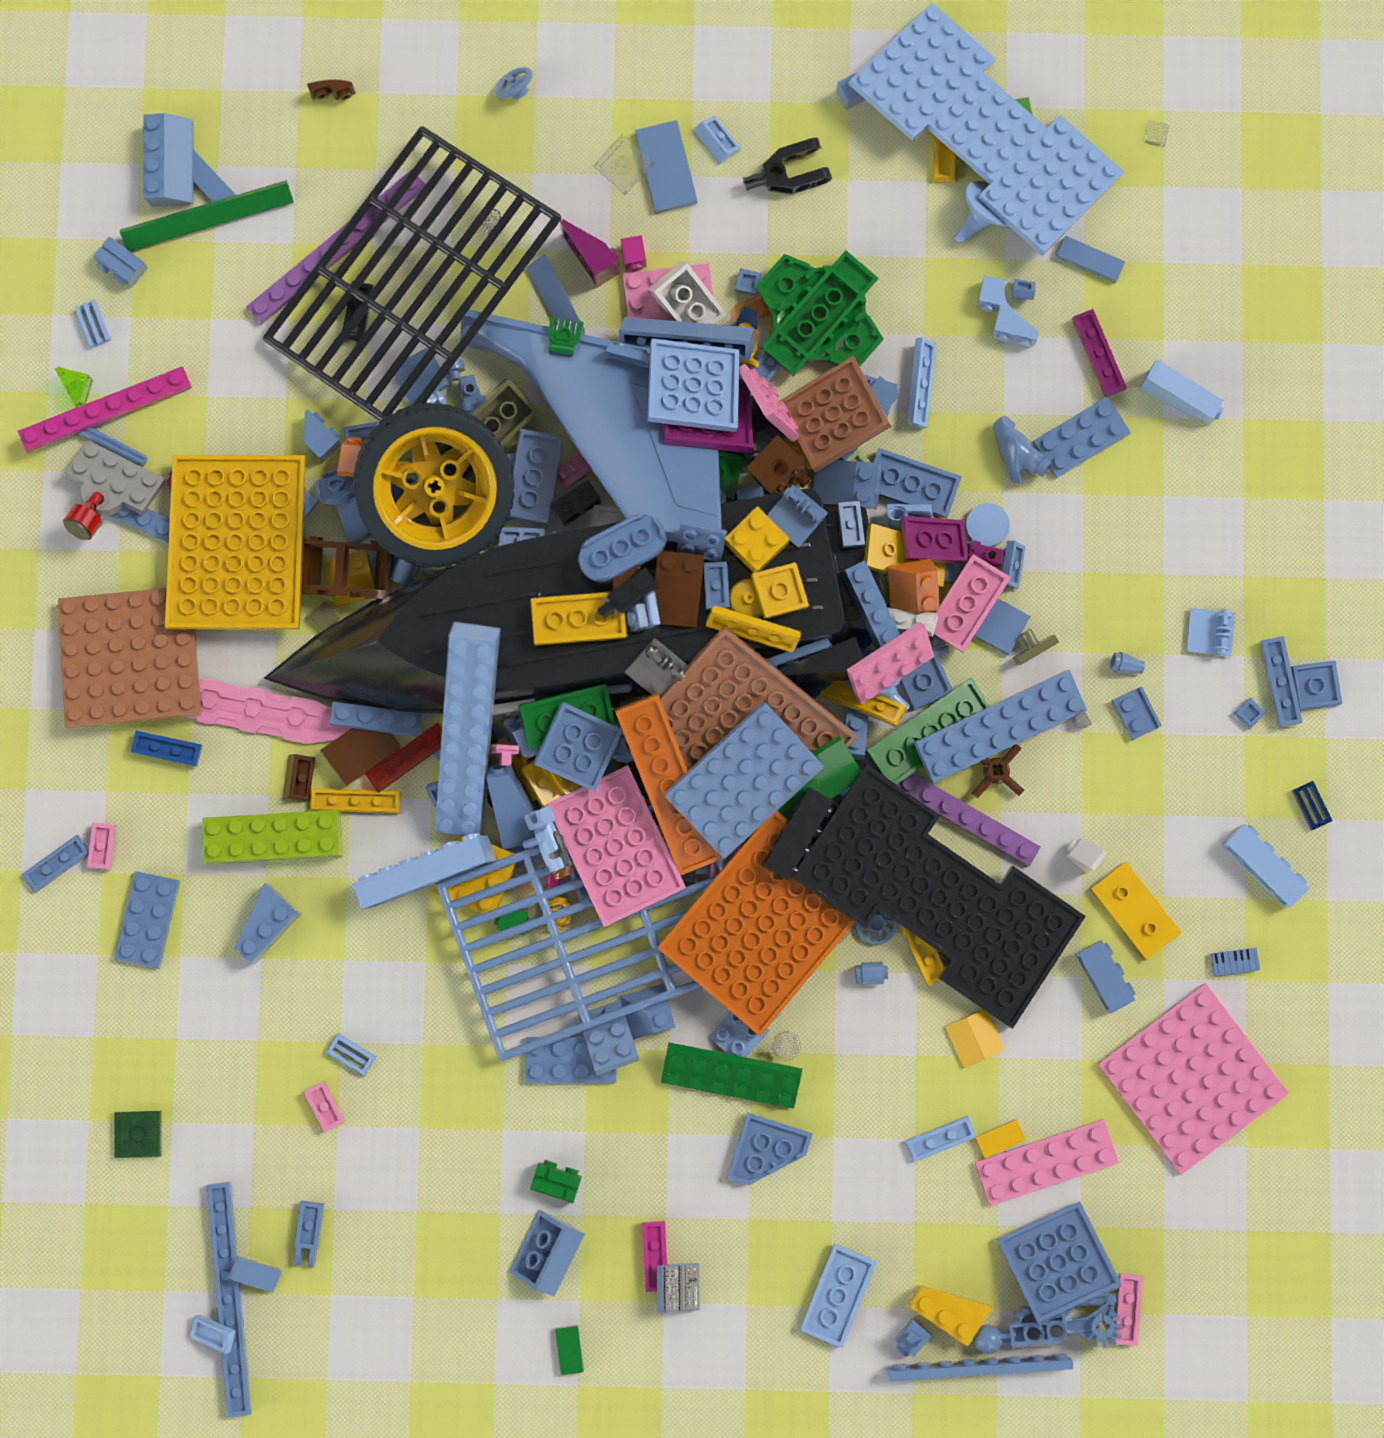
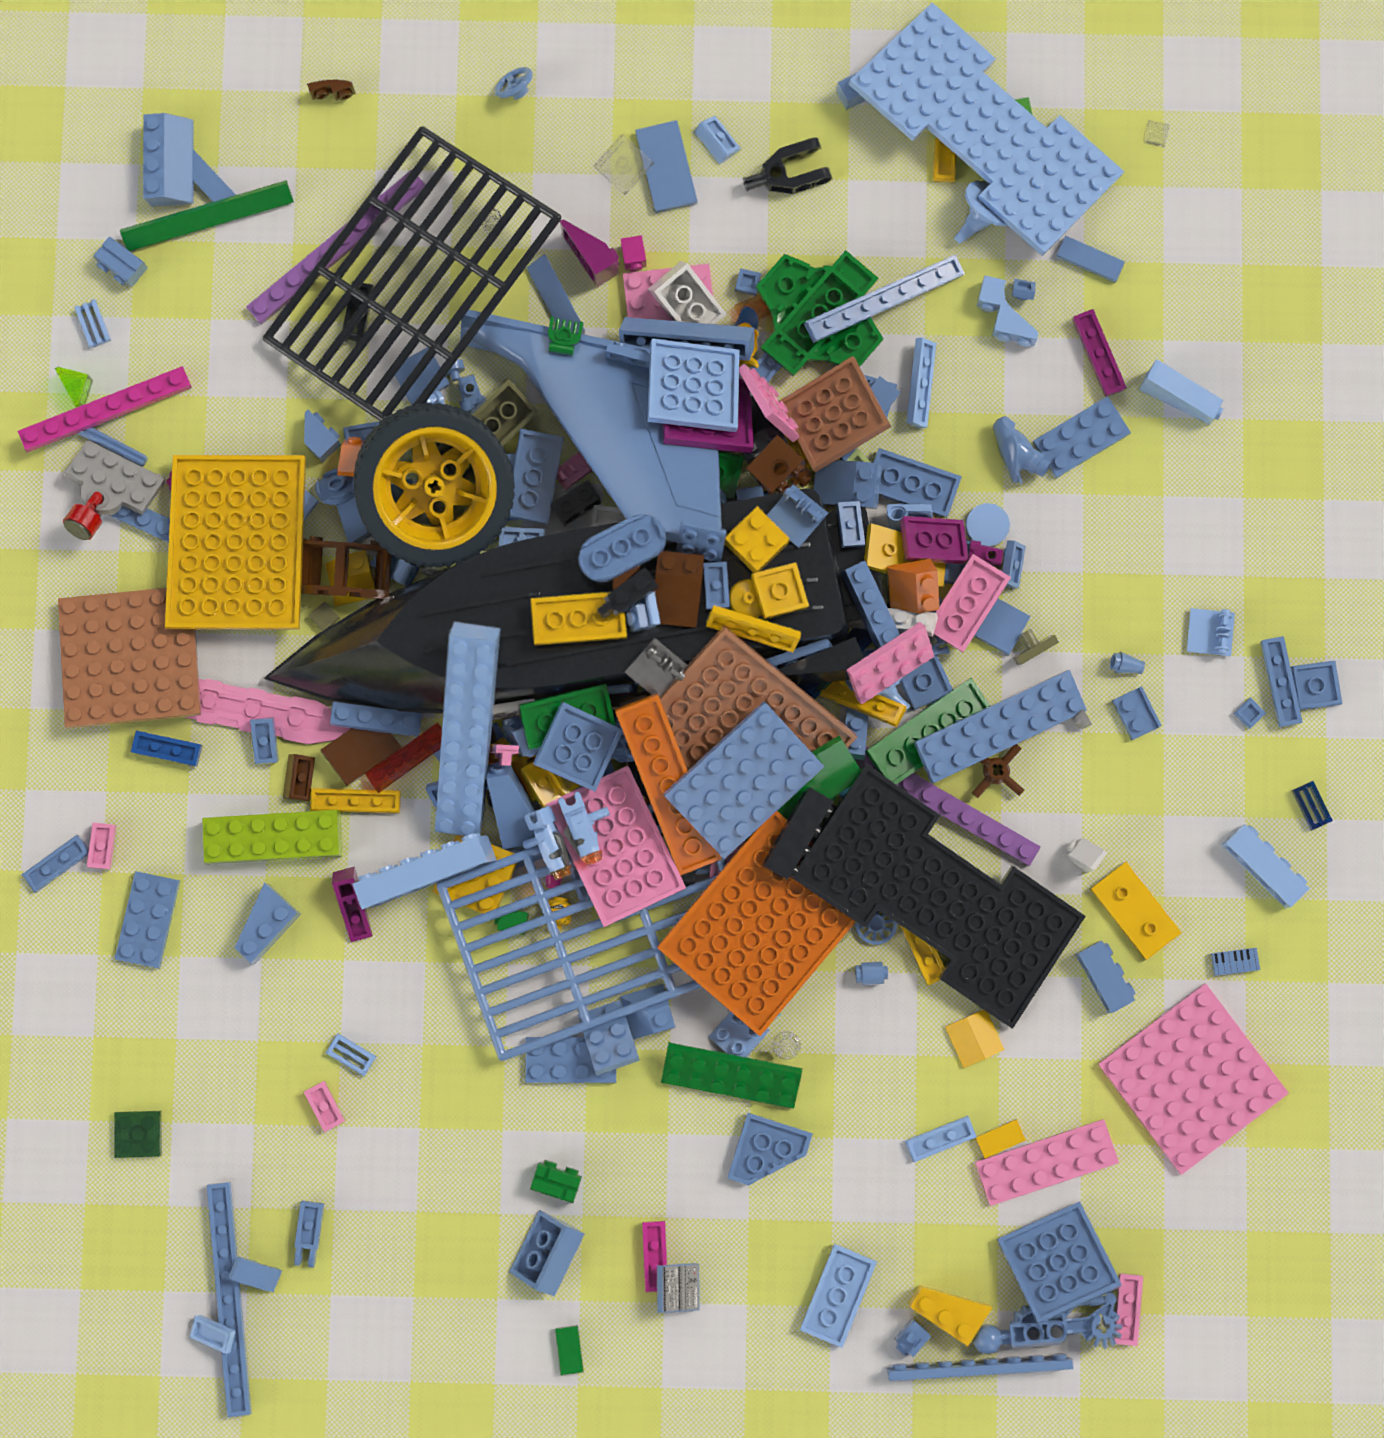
none -> medium blue plate [250,717,279,764]
none -> magenta slope [332,866,373,942]
none -> light blue piece [558,792,610,866]
none -> tile [804,255,965,343]

